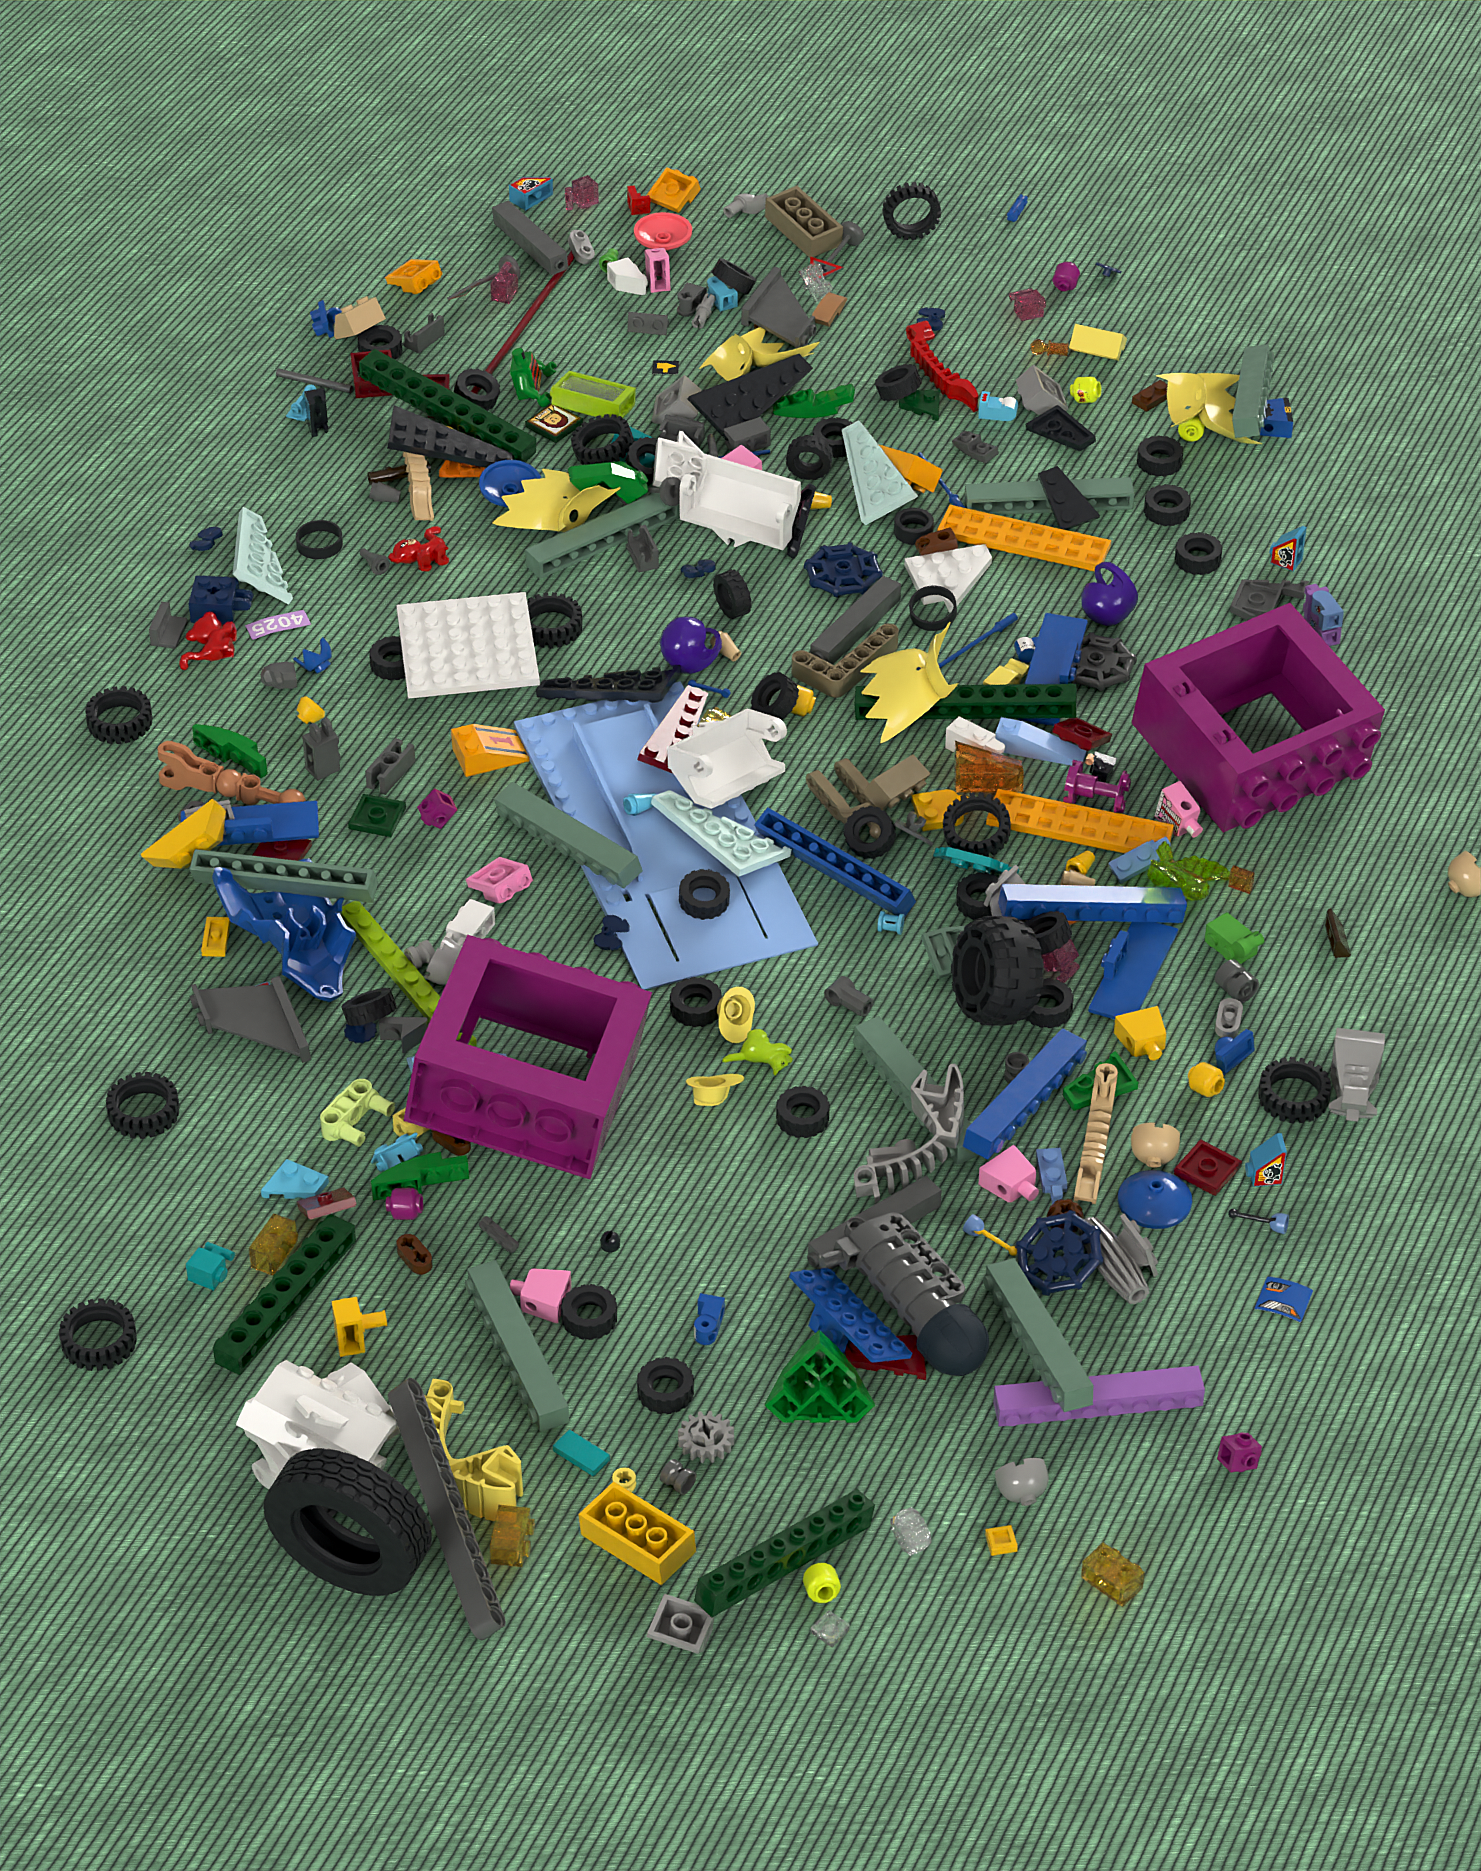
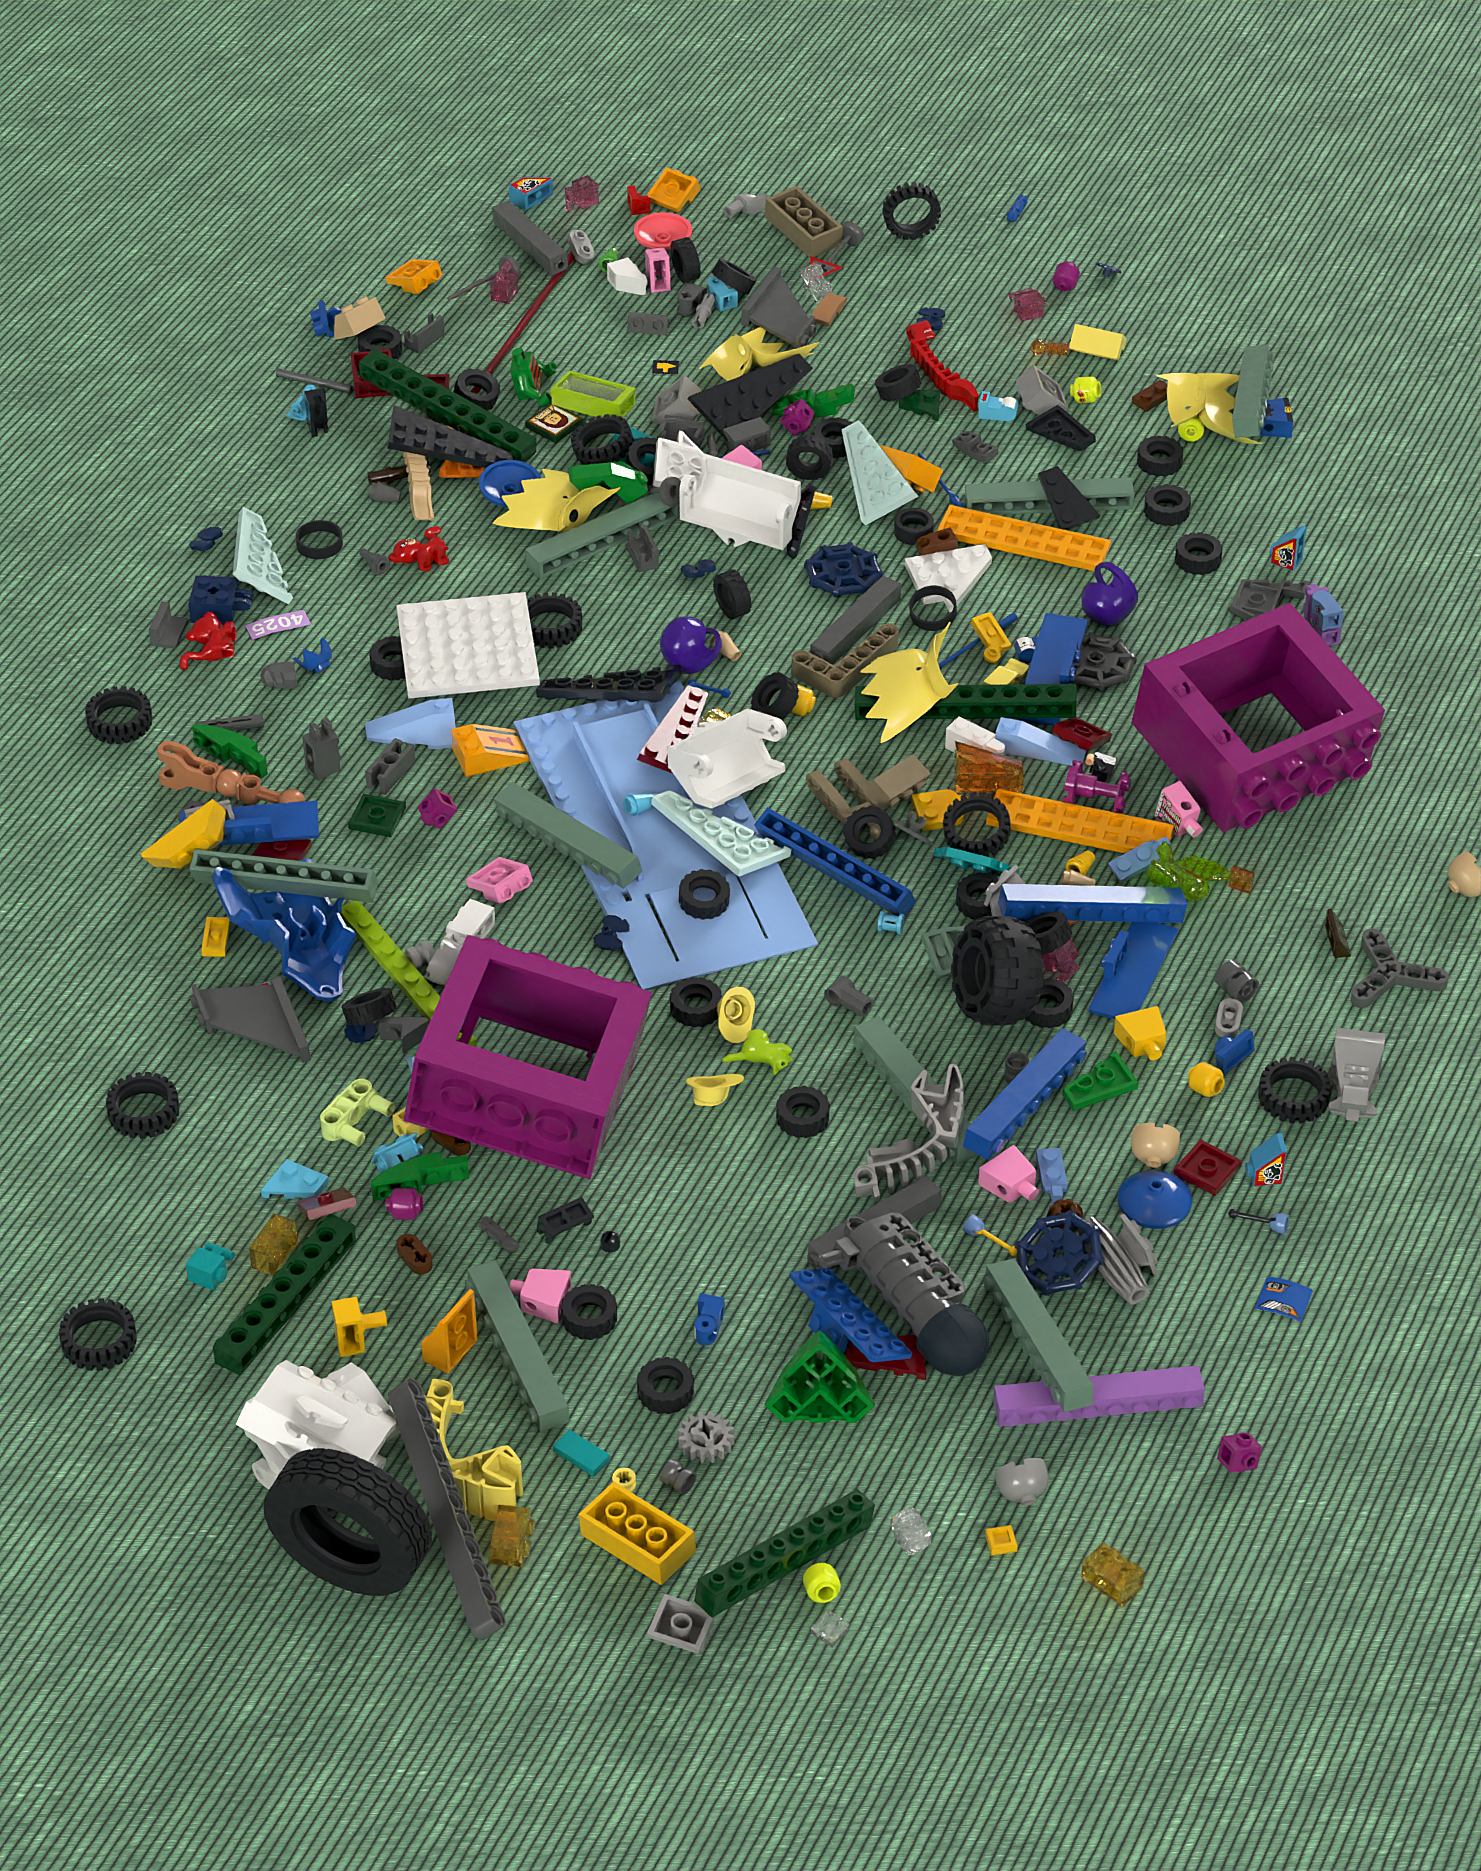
yellow cone [297,696,325,724] -> none
tan piece [1074,1063,1118,1204] -> none
bright green hinge [1205,912,1264,964] -> none
none -> dark grey pin [196,713,264,731]
none -> light blue wedge [365,698,456,749]
none -> light orange slope [421,1289,478,1374]
none -> black hinge [537,1197,594,1244]
none -> black tyre [670,237,701,283]
none -> magenta brick [781,399,815,436]
none -> yellow hinge [970,612,1012,663]
none -> dark grey piece [1350,929,1449,1008]

